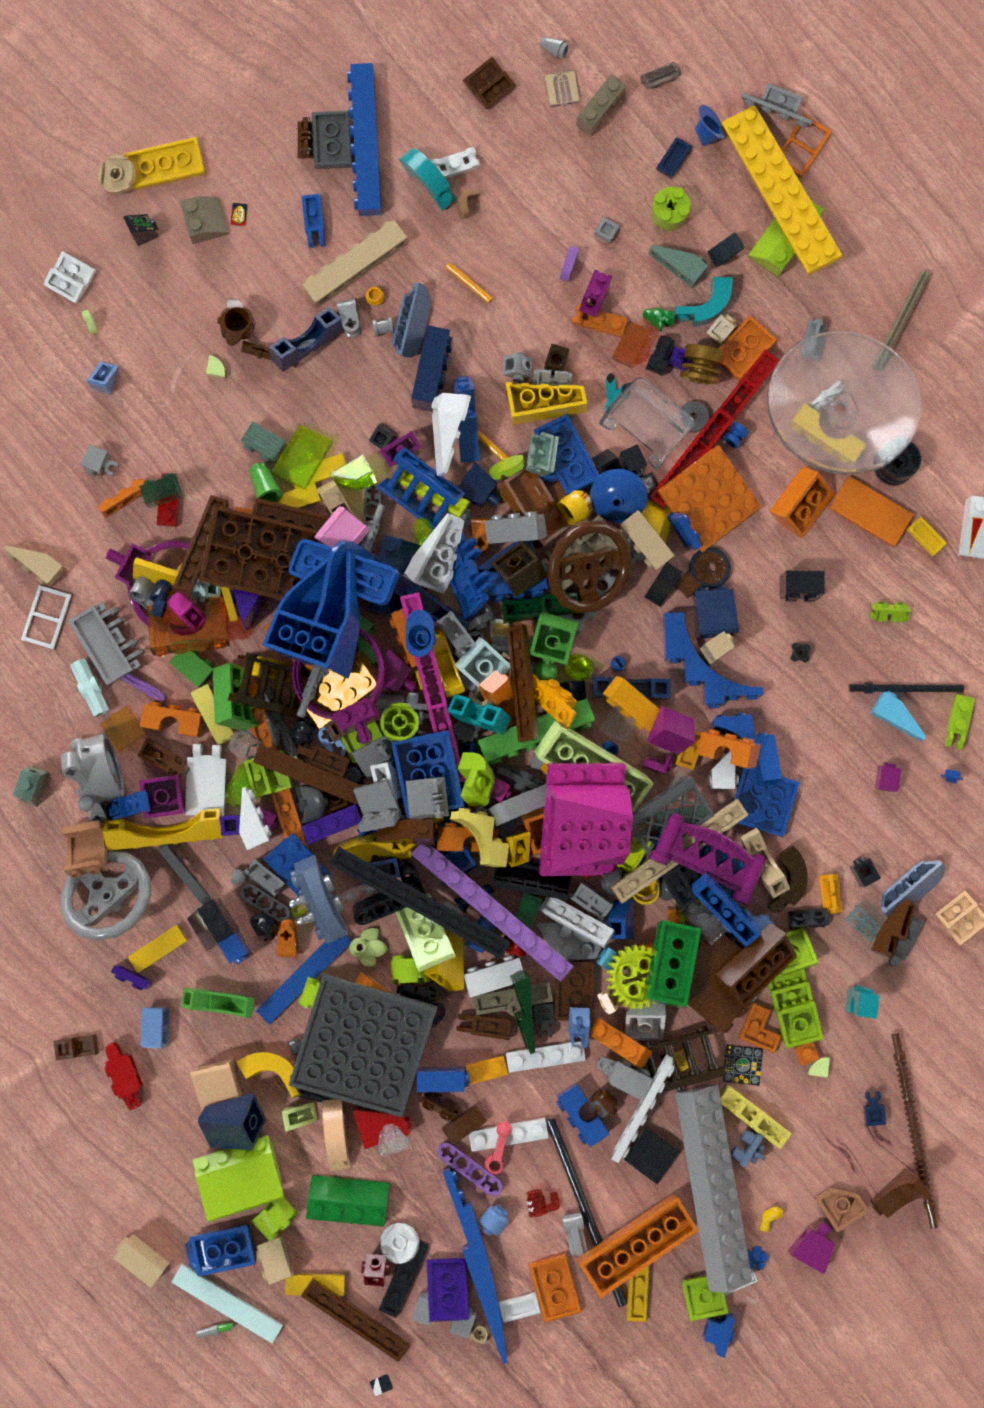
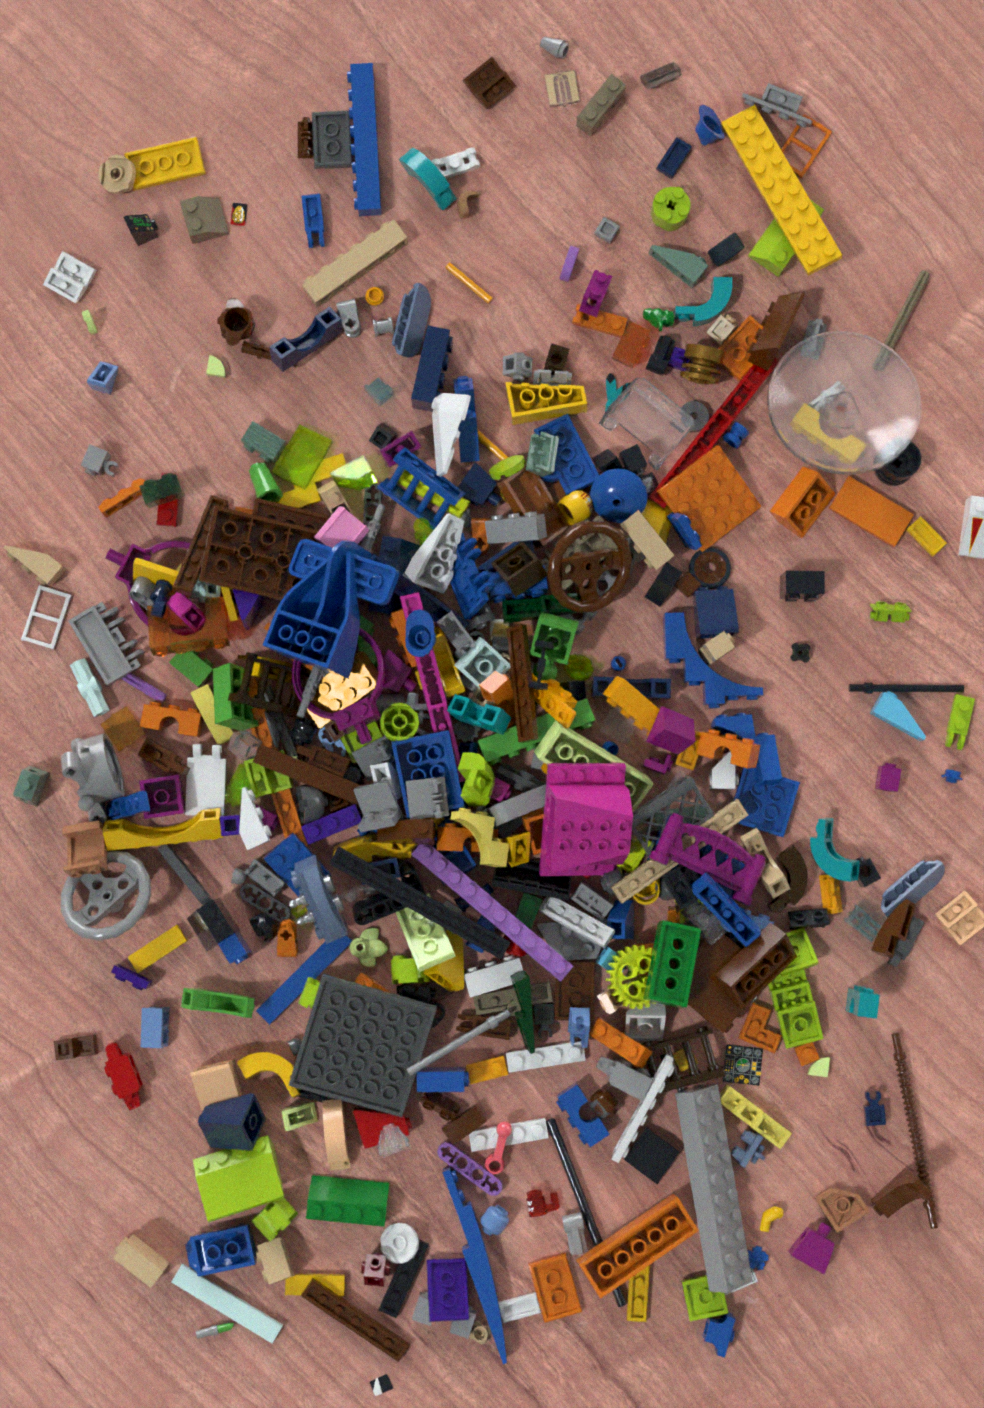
none -> clear light blue panel [364,378,394,406]
none -> light grey bar [406,1009,511,1076]
none -> black wheel [528,641,555,691]
none -> reddish brown slope [747,293,806,371]
none -> teal arch [810,818,860,882]

